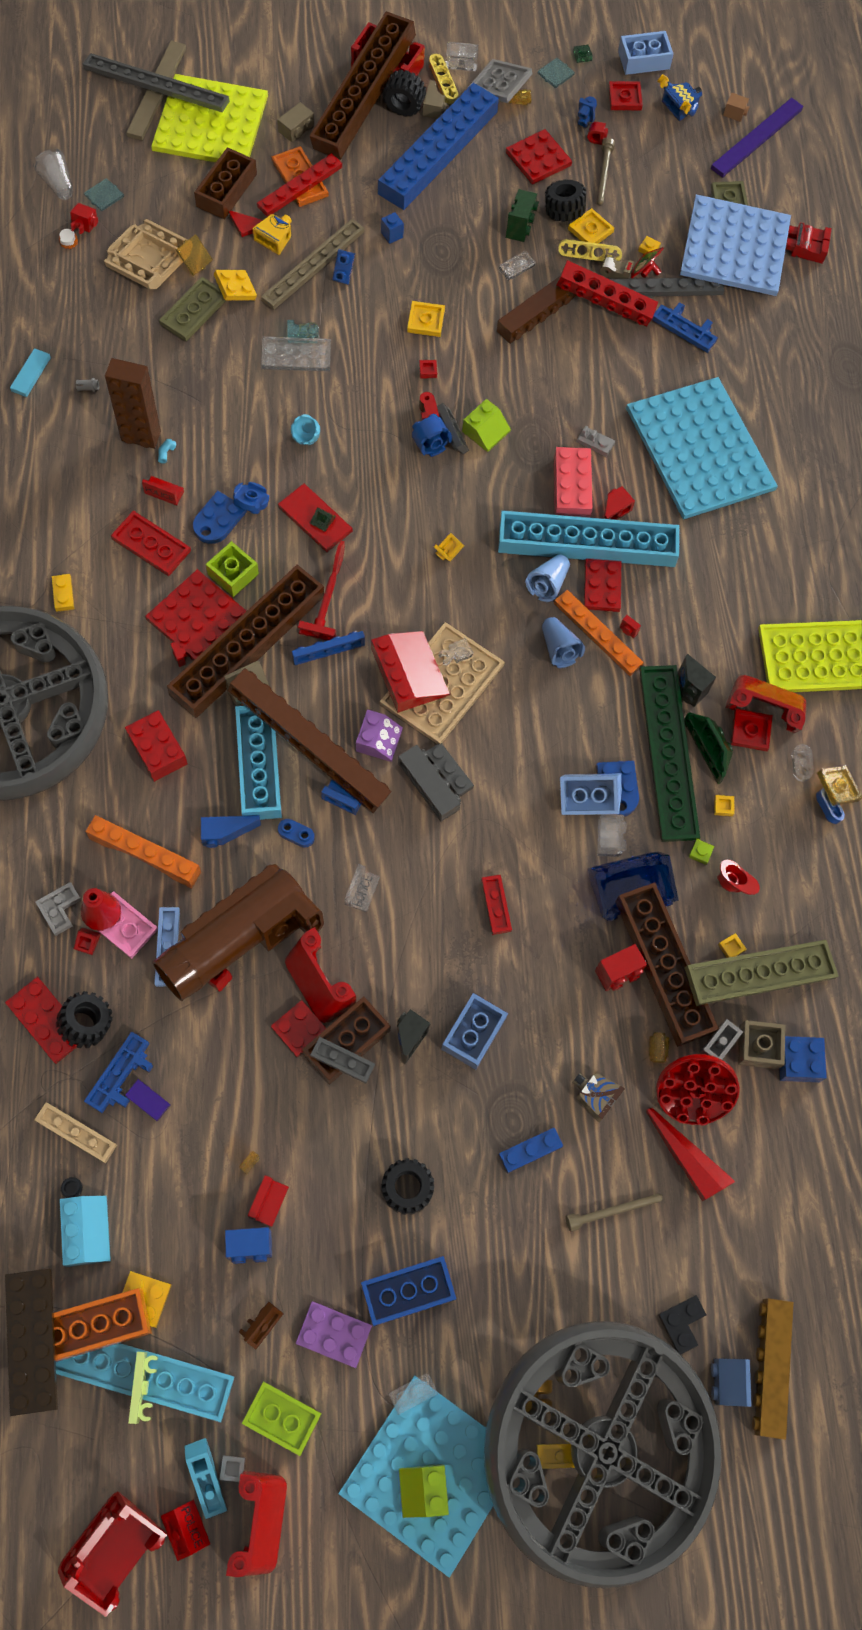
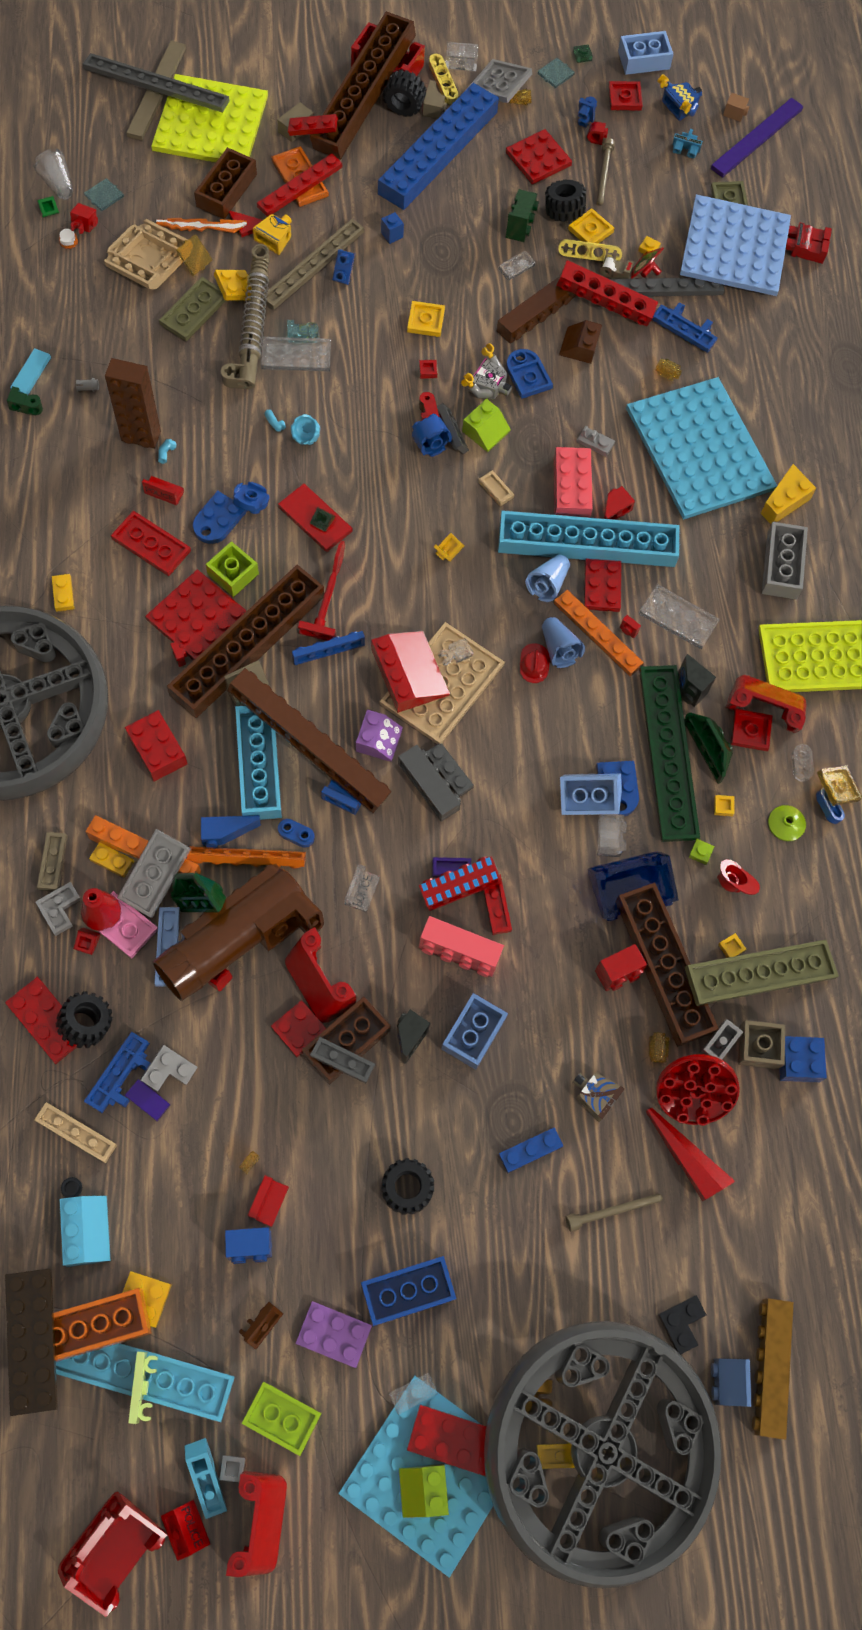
none -> dark green leg [7,386,43,416]
none -> green slope [37,196,59,217]
none -> dark tan plate [37,832,68,891]
none -> yellow plate [89,842,134,878]
none -> light grey tile [117,829,191,918]
none -> light grey plate [140,1045,198,1091]
none -> orange sword [156,218,247,233]
none -> dark green wedge [171,873,226,912]
none -> orange plate [187,846,306,868]
none -> dark tan piece [221,244,270,389]
none -> medium azure arm [264,410,286,432]
none -> red plate [288,114,338,136]
none -> red plate [407,1405,487,1477]
none -> red brick [419,856,502,911]
none -> coral brick [419,916,504,977]
none -> dark purple tile [432,857,471,878]
none -> torso [461,343,512,400]
none -> tan tile [478,470,514,506]
none -> blue plate [506,349,553,399]
none -> red piece [520,643,550,683]
none -> reddish brown slope [559,320,602,364]
none -> clear plate [639,584,720,649]
none -> clear yellow brick [655,358,682,381]
none -> dark azure hips [672,129,703,159]
none -> yellow wedge [761,464,816,524]
none -> light grey brick [762,522,808,600]
none -> lime dish [768,805,806,841]

